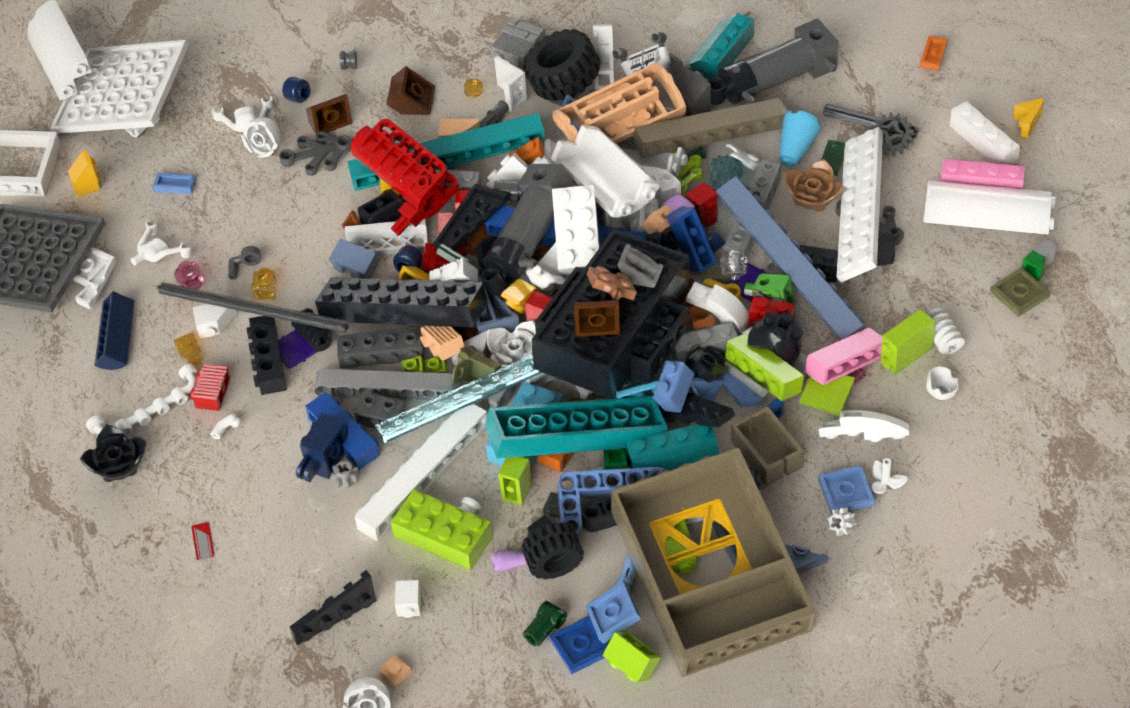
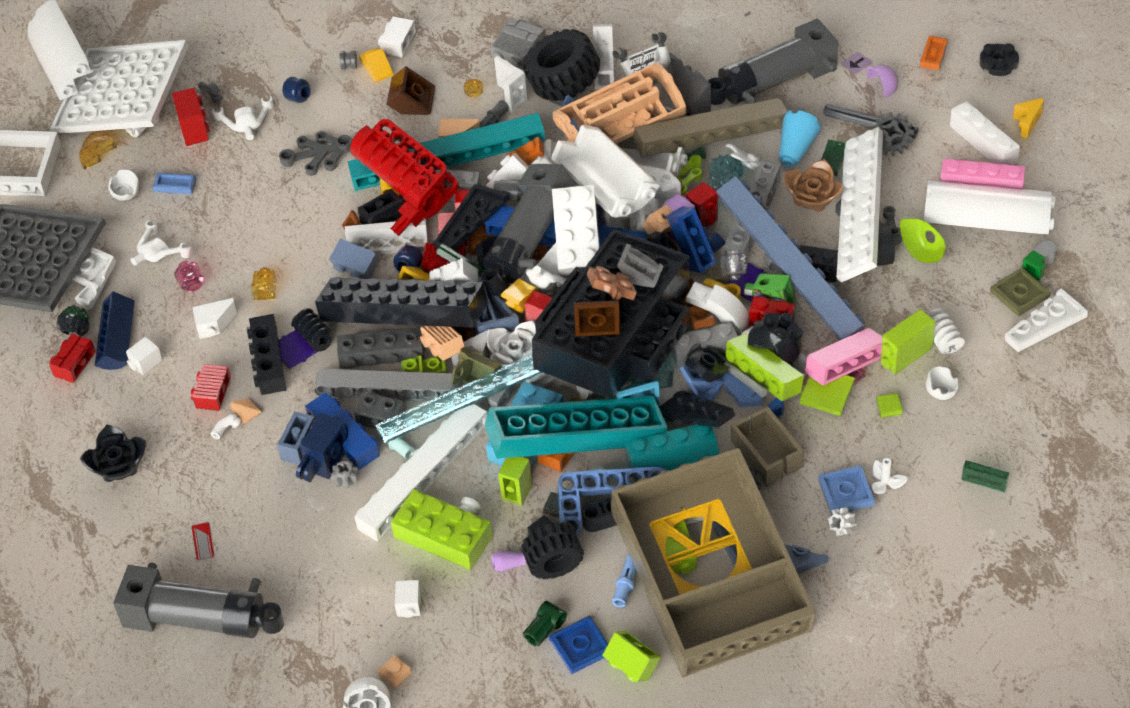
yellow slope [68,150,101,197] -> none
white bar [86,364,198,436] -> none
dark grey axle [157,282,349,333] -> none
clear yellow plate [174,332,202,367] -> none
dark grey plate [228,246,261,280] -> none
white cylinder [242,117,282,157] -> none
black wing [290,570,377,645] -> none
reddish brown slope [306,94,353,134] -> none
medium blue plate [586,581,642,643] -> none
green tile [603,448,627,470] -> none
medium blue brick [652,361,694,413] -> none
teal slope [685,13,754,80] -> none
white slope [819,410,909,442] -> none
none -> red brick [49,334,96,383]
none -> black piece [56,305,90,337]
none -> clear yellow brick [79,130,117,170]
none -> white hair [108,169,139,201]
none -> dark grey piece [113,562,284,638]
none -> white brick [126,337,163,375]
none -> red brick [172,88,210,146]
none -> dark grey bar [198,81,223,103]
none -> light nougat slope [230,399,261,424]
none -> sand blue brick [277,411,315,465]
none -> yellow slope [359,48,393,83]
none -> light aqua axle [377,426,415,460]
none -> white brick [378,17,416,58]
none -> clear purple sticker [841,52,873,74]
none -> lavender helmet [866,65,898,97]
none -> lime tile [876,393,903,418]
none -> lime piece [900,218,946,263]
none -> clear green tile [962,460,1009,493]
none -> black plate [979,43,1019,76]
none -> white wing [1005,288,1088,352]

